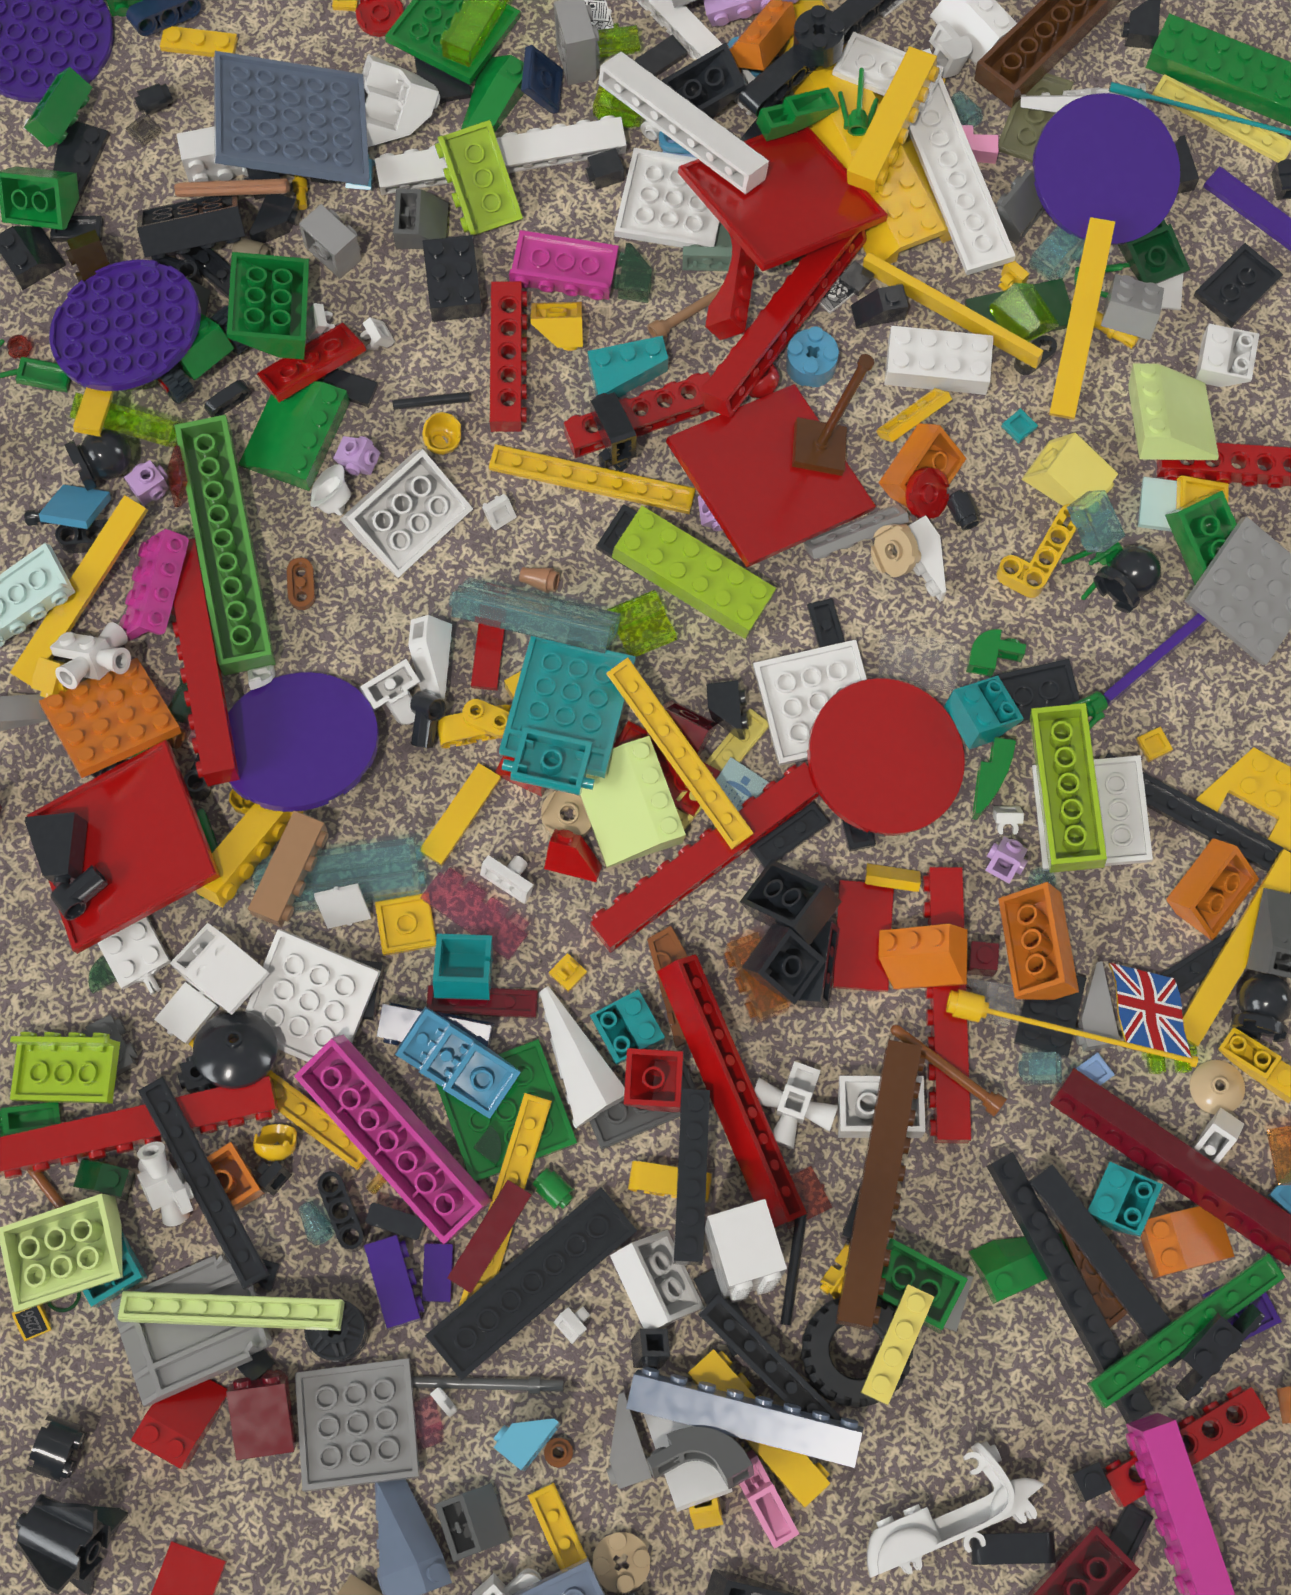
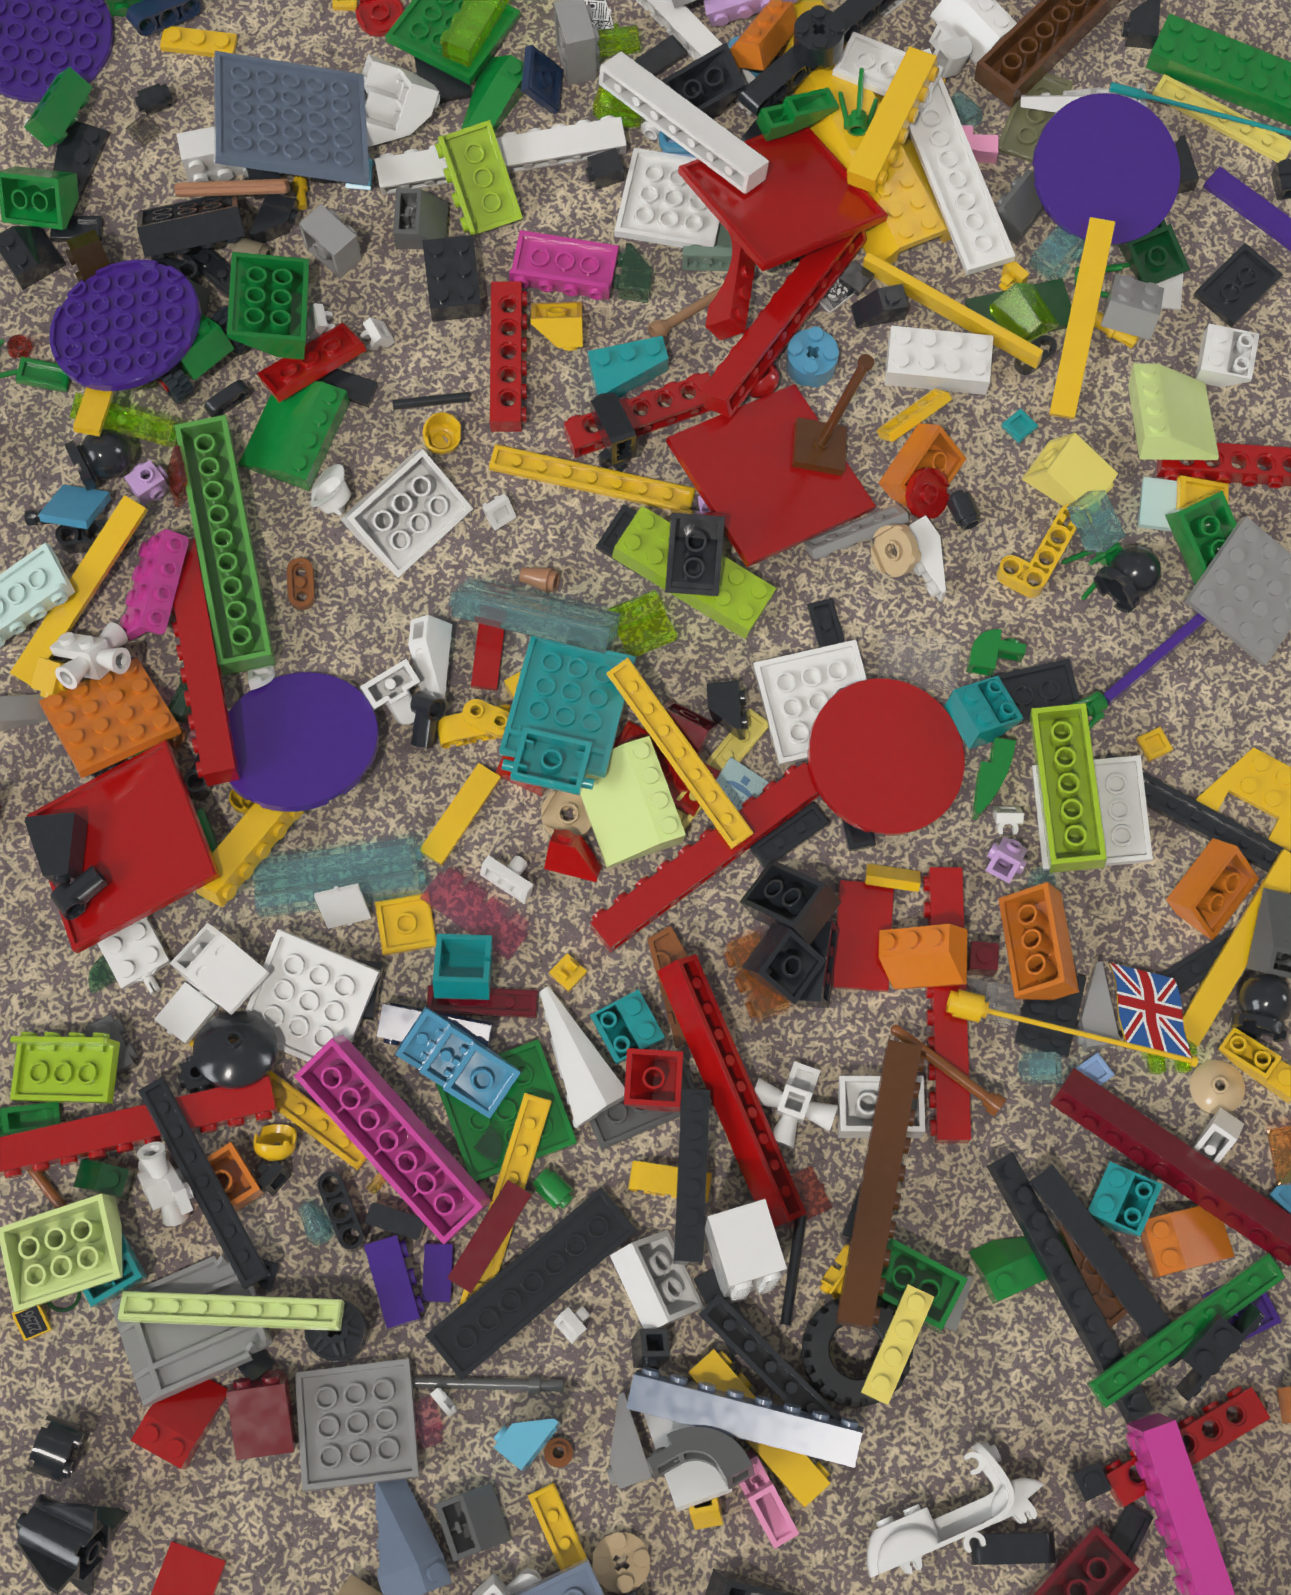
medium nougat brick [248,811,329,928] -> none
lavender brick [333,436,380,476] -> none
none -> black slope [665,509,725,596]

